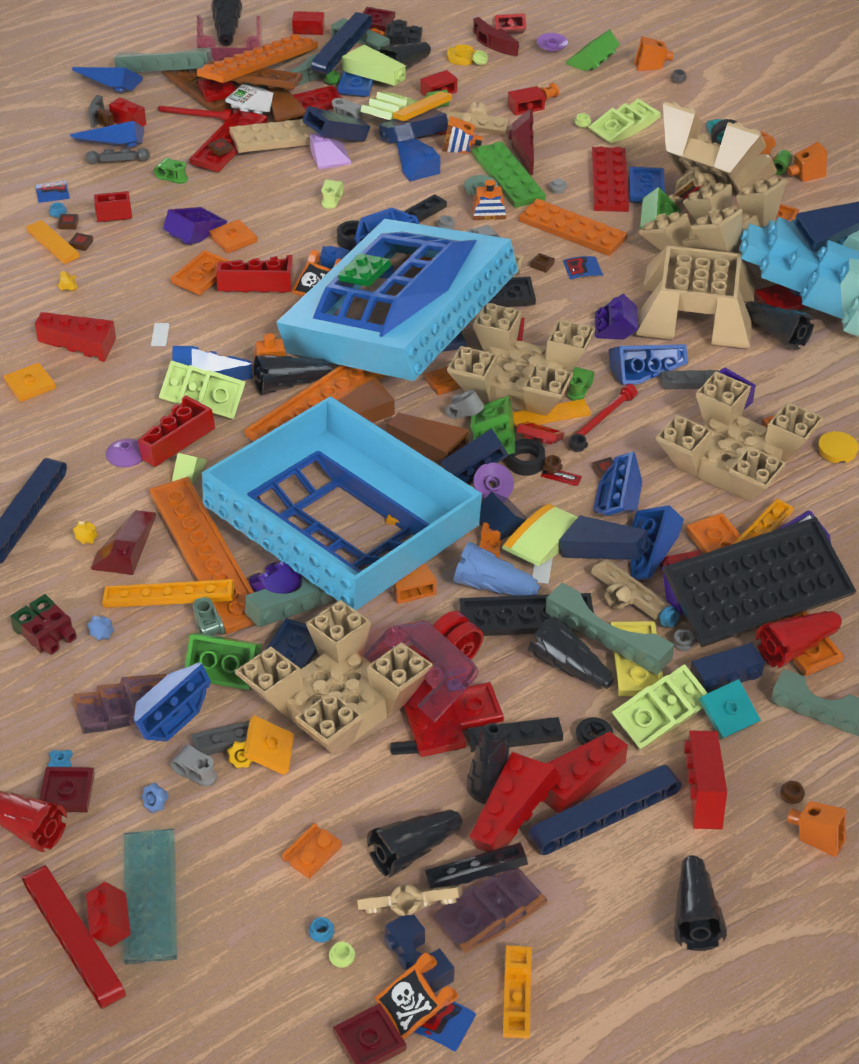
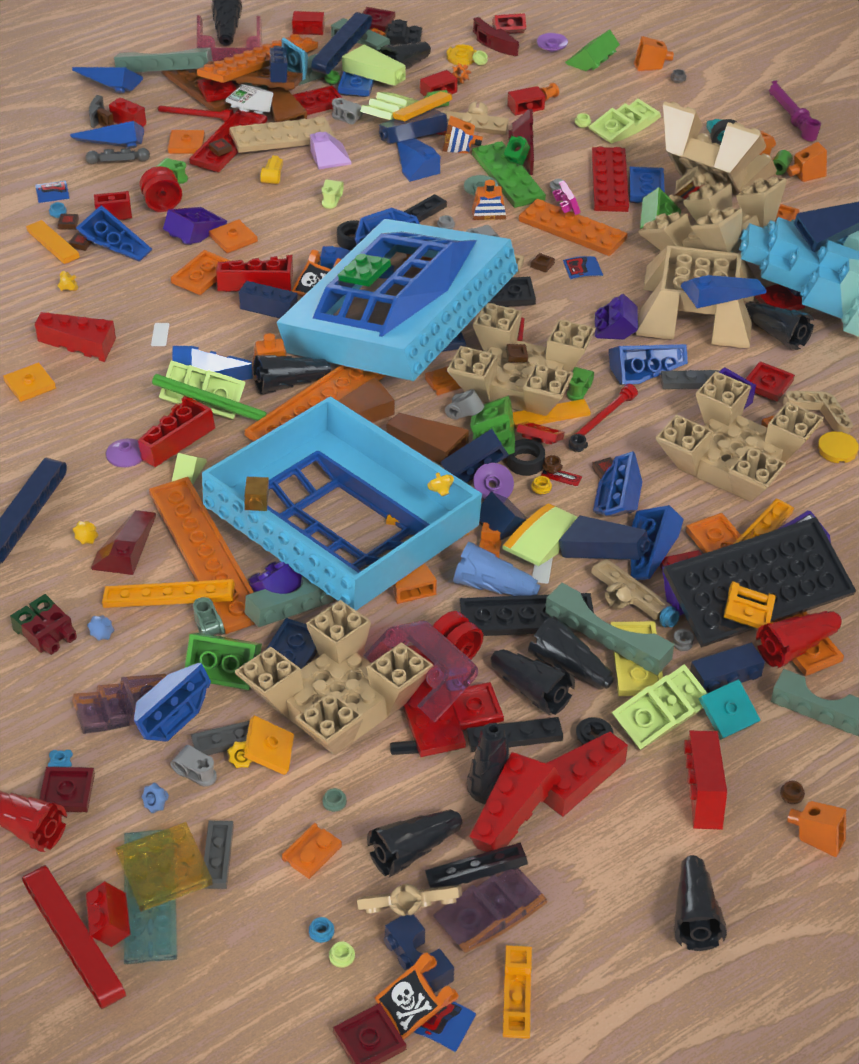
dark blue slope [302,106,371,142] -> none
dark blue beam [528,765,682,855] -> none
none -> blue wedge [76,205,152,262]
none -> clear yellow plate [115,822,213,912]
none -> red wheel [139,166,182,212]
none -> bright green axle [152,374,266,421]
none -> orange plate [168,130,205,154]
none -> dark grey plate [201,820,234,889]
none -> dark blue brick [239,281,298,319]
none -> pearl gold brick [245,476,269,511]
none -> yellow piece [261,155,283,184]
none -> dark blue arch [269,46,287,83]
none -> medium azure slope [282,38,308,80]
none -> sand green plate [322,788,347,812]
none -> yellow piece [427,472,454,497]
none -> orange gear [452,63,472,84]
none -> black cone [490,649,575,715]
none -> green brick [504,136,530,166]
none -> reddish brown tile [506,344,528,362]
none -> yellow plate [531,476,552,495]
none -> dark pink plate [552,181,581,215]
none -> blue wedge [681,275,767,308]
none -> light orange plate [724,581,776,628]
none -> red plate [746,361,795,402]
none -> magenta piece [769,80,821,141]
none -> tan beam [782,391,853,434]

